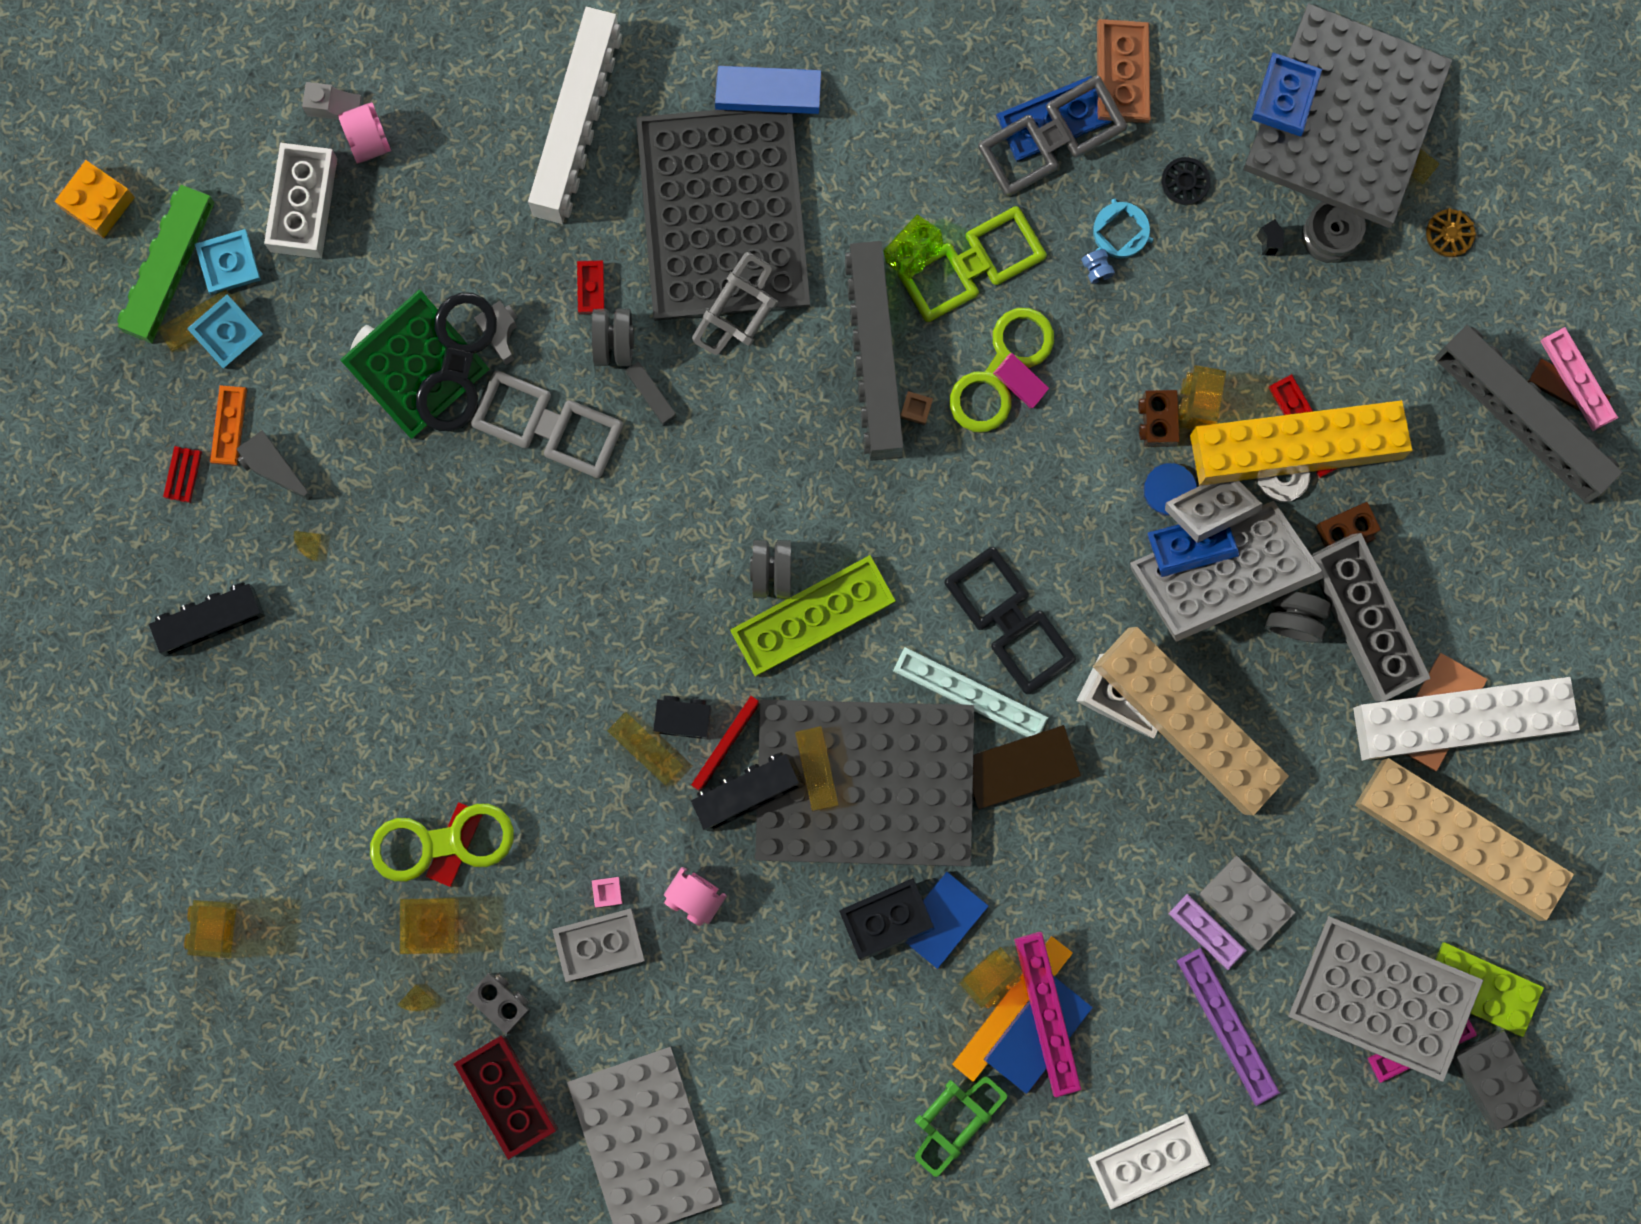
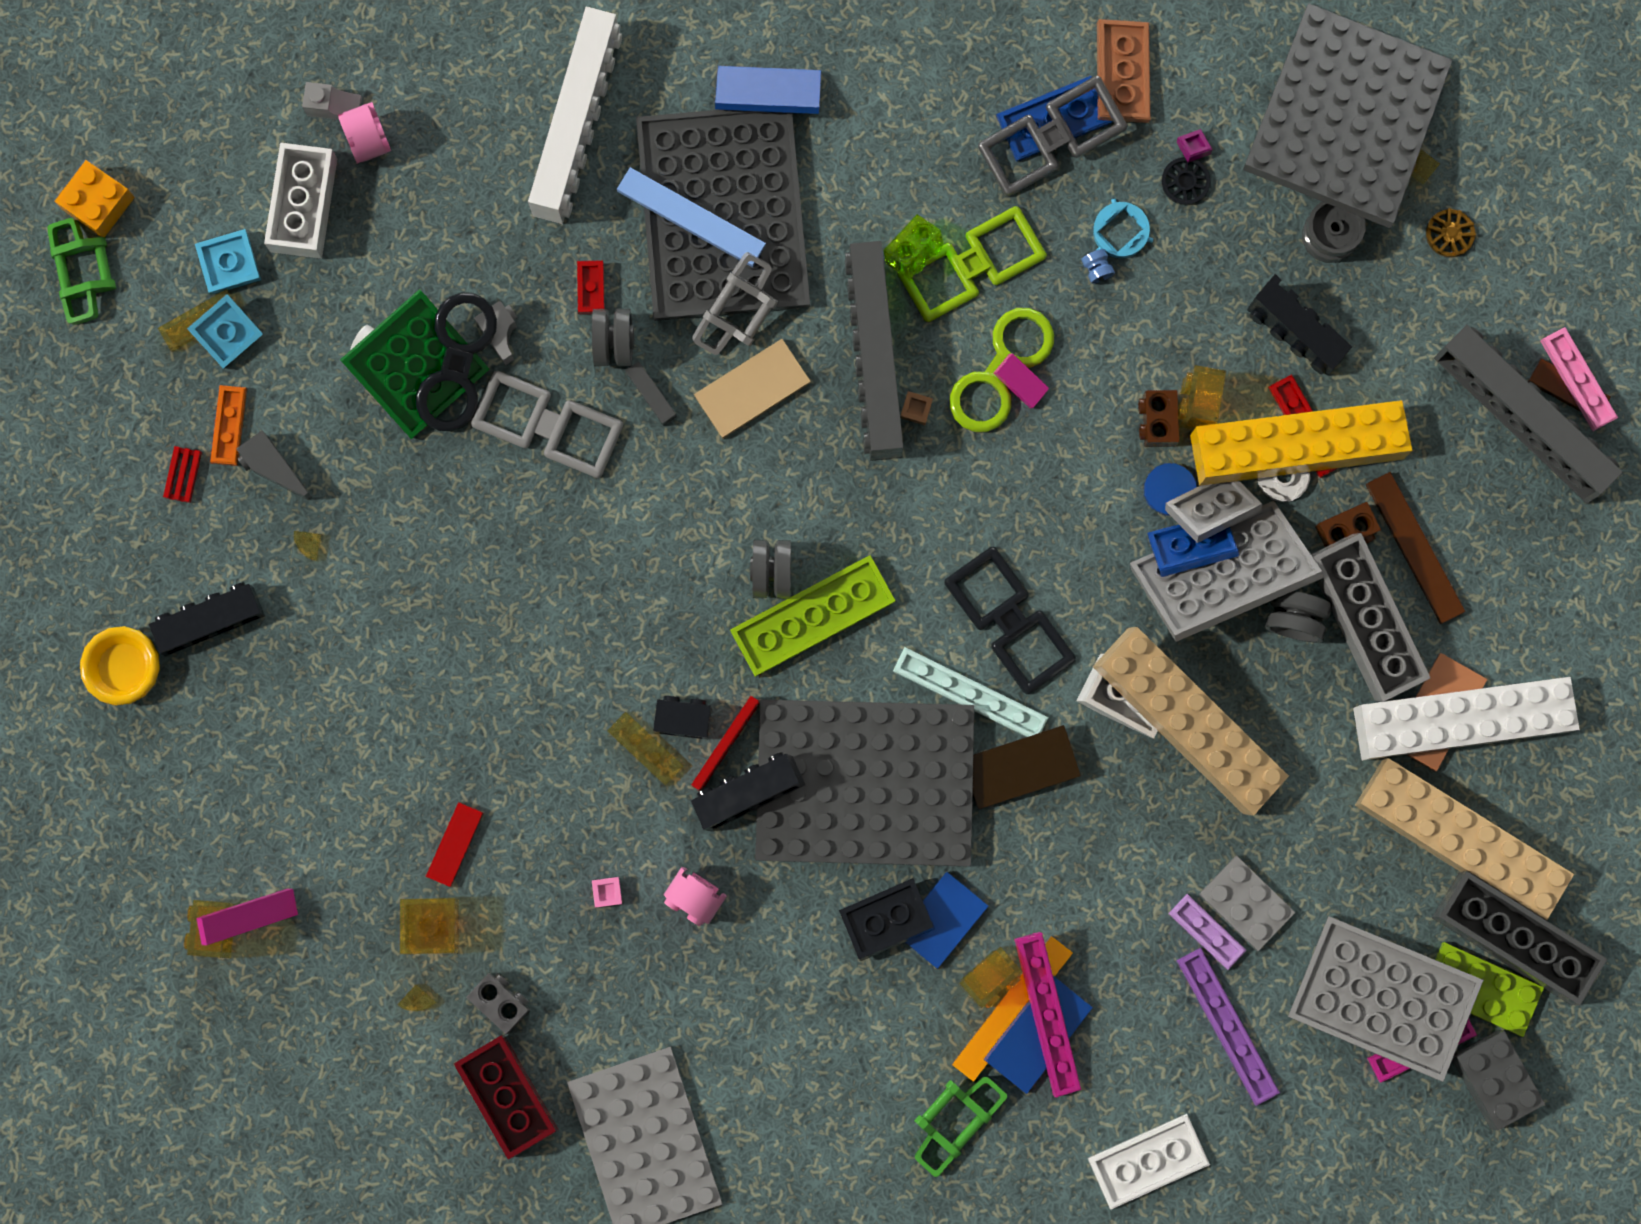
bright green brick [117,185,215,344] -> none
lime bar [370,803,514,882] -> none
light grey plate [552,909,645,982] -> none
clear yellow tile [795,726,839,812] -> none
blue tile [1251,53,1322,137] -> none
black piece [1257,219,1284,257] -> none
none -> bright green bar [47,218,116,325]
none -> yellow piece [80,626,160,706]
none -> dark pink tile [196,888,298,945]
none -> light blue tile [617,167,766,268]
none -> tan tile [694,339,811,439]
none -> magenta tile [1177,129,1212,162]
none -> black wedge [1247,274,1352,375]
none -> reddish brown tile [1365,472,1465,624]
none -> dark grey brick [1432,871,1607,1006]

